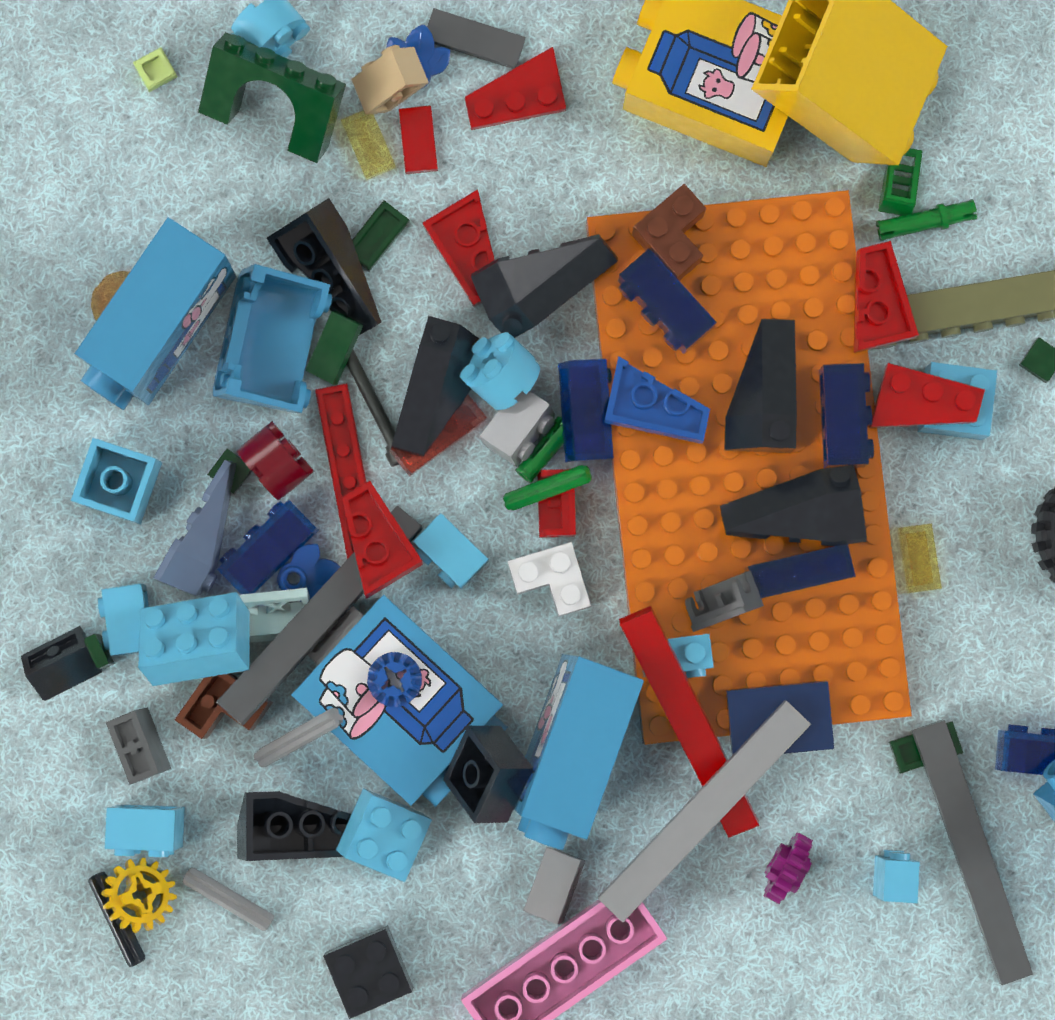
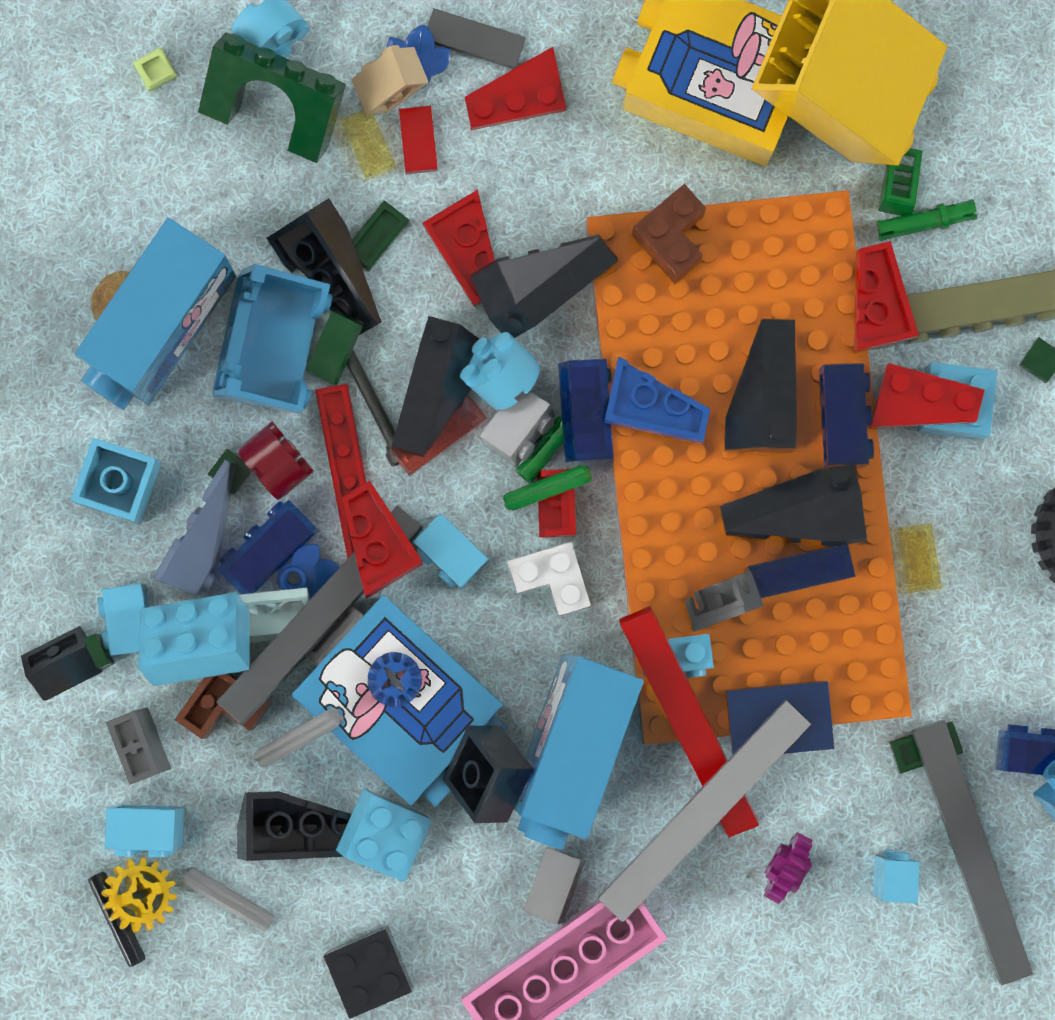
clear blue brick [618,248,717,354] -> none

